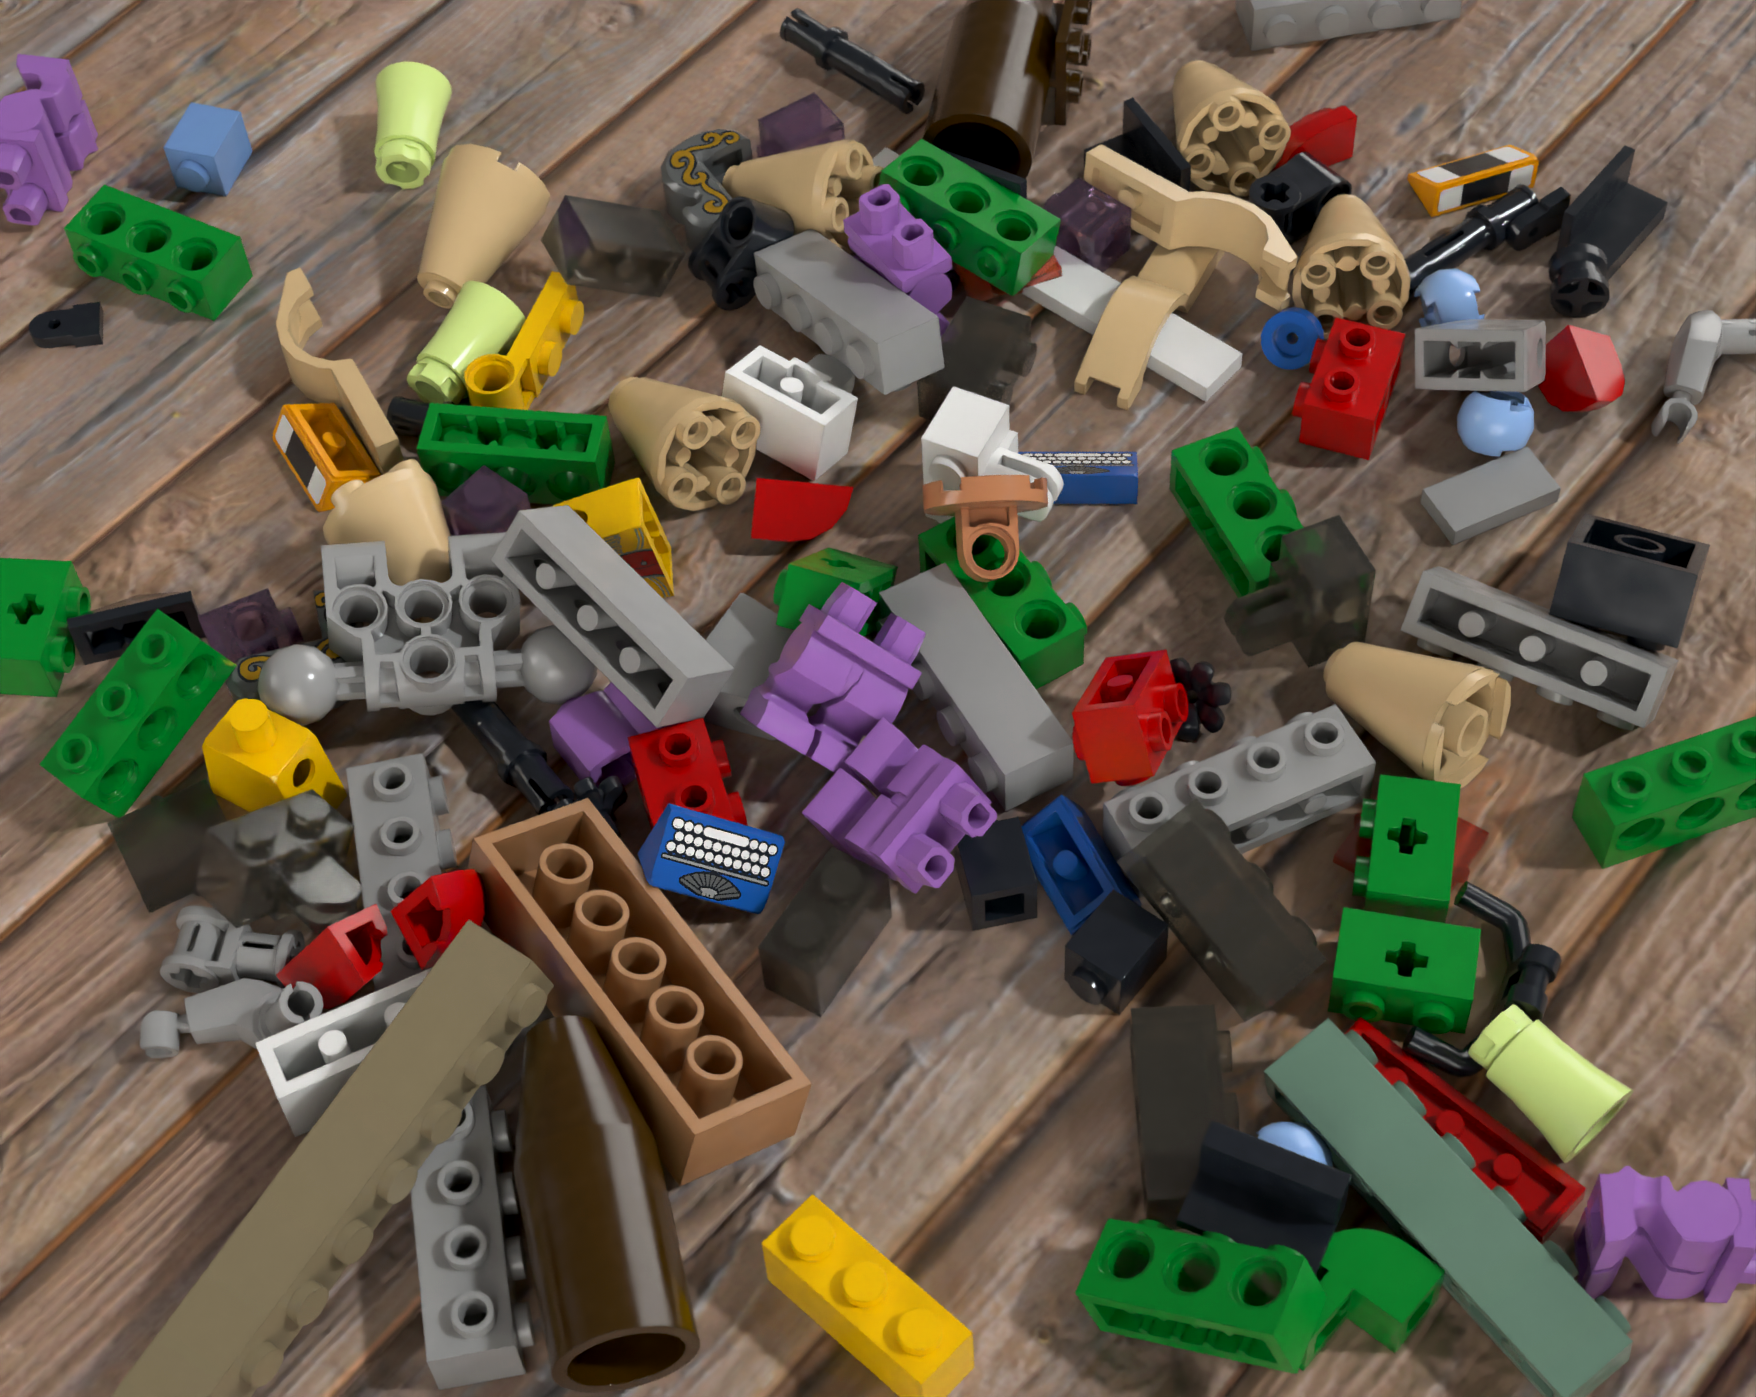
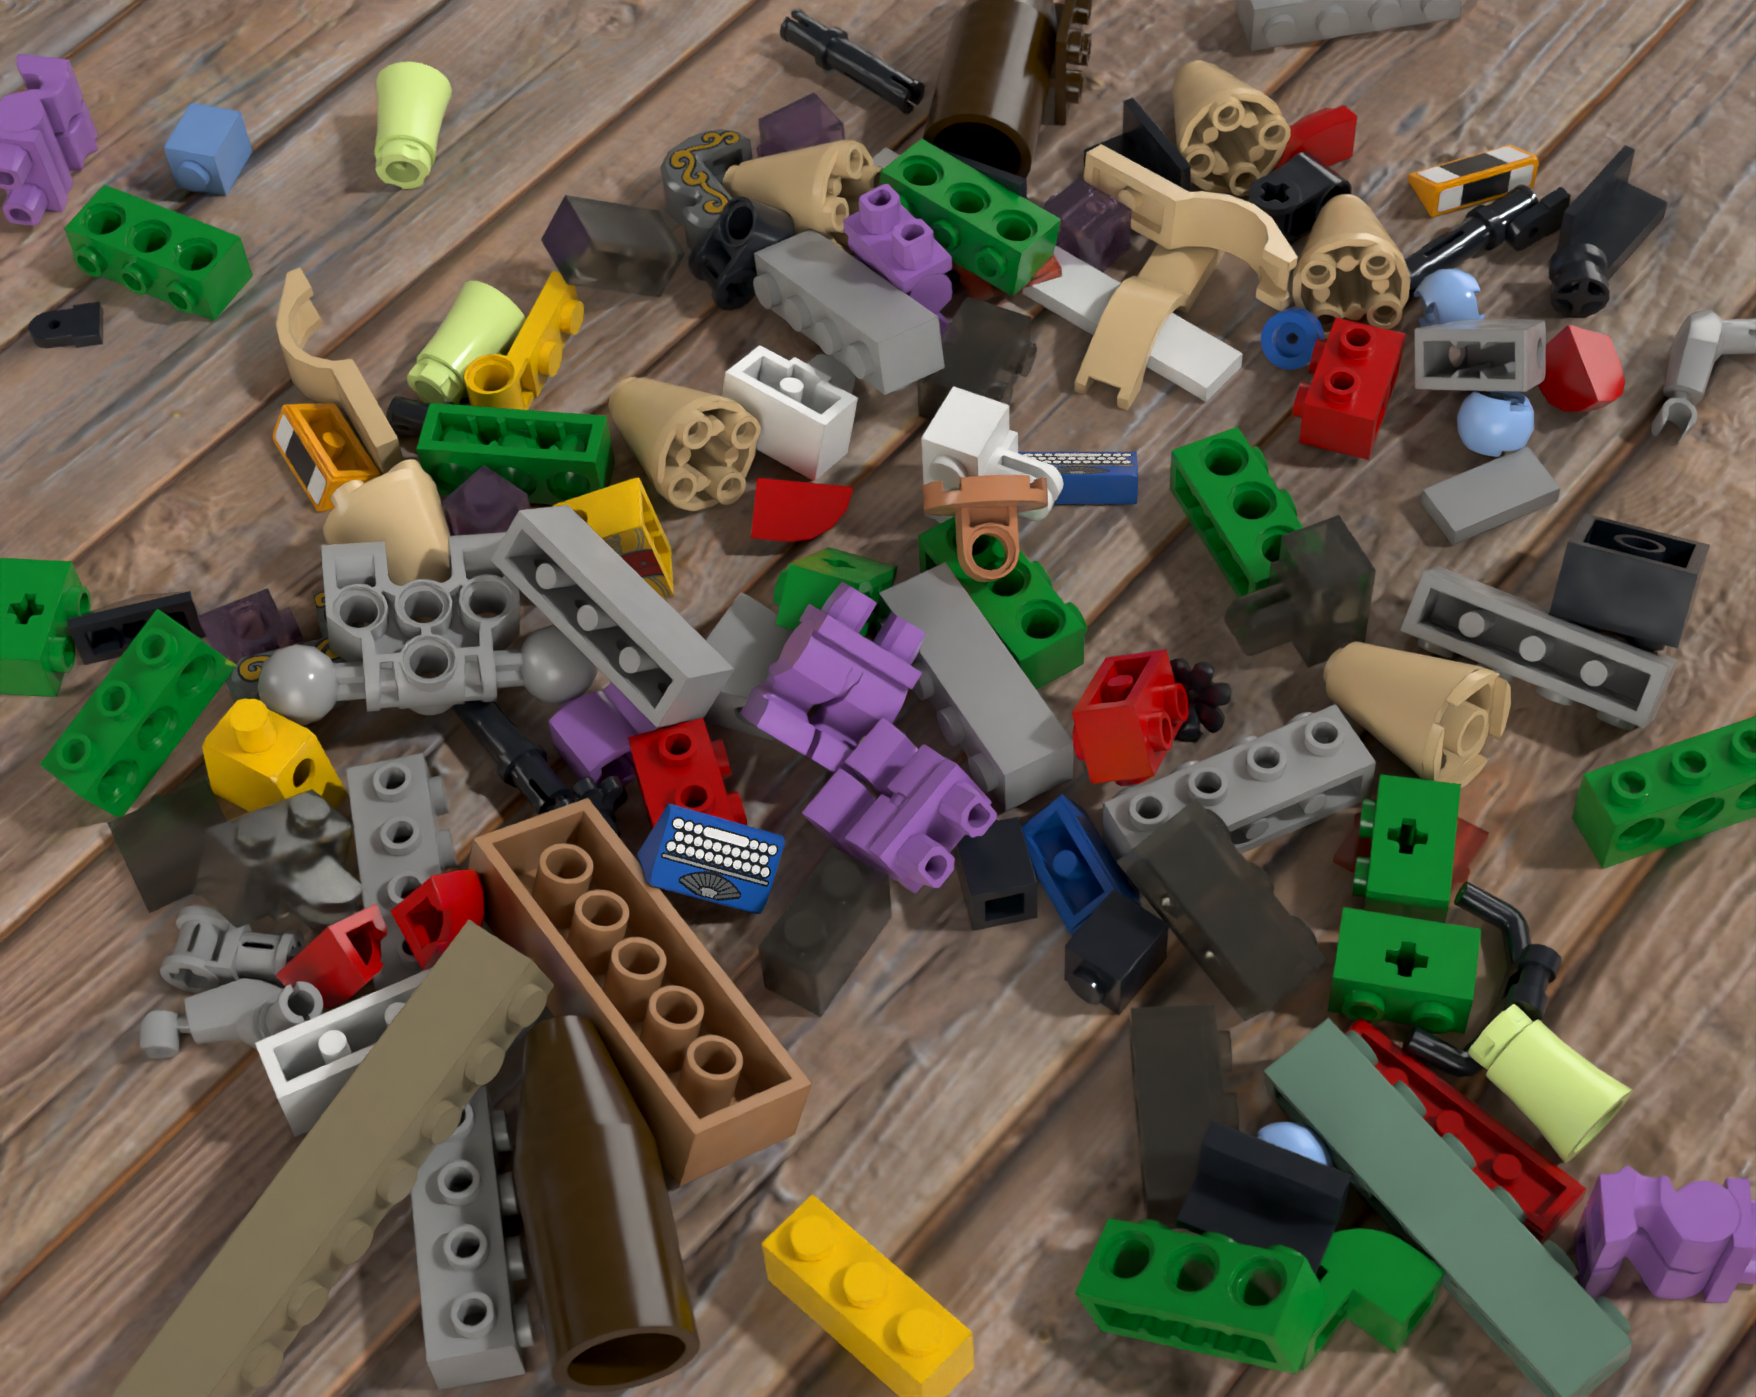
tan cone [417,144,550,309] -> none

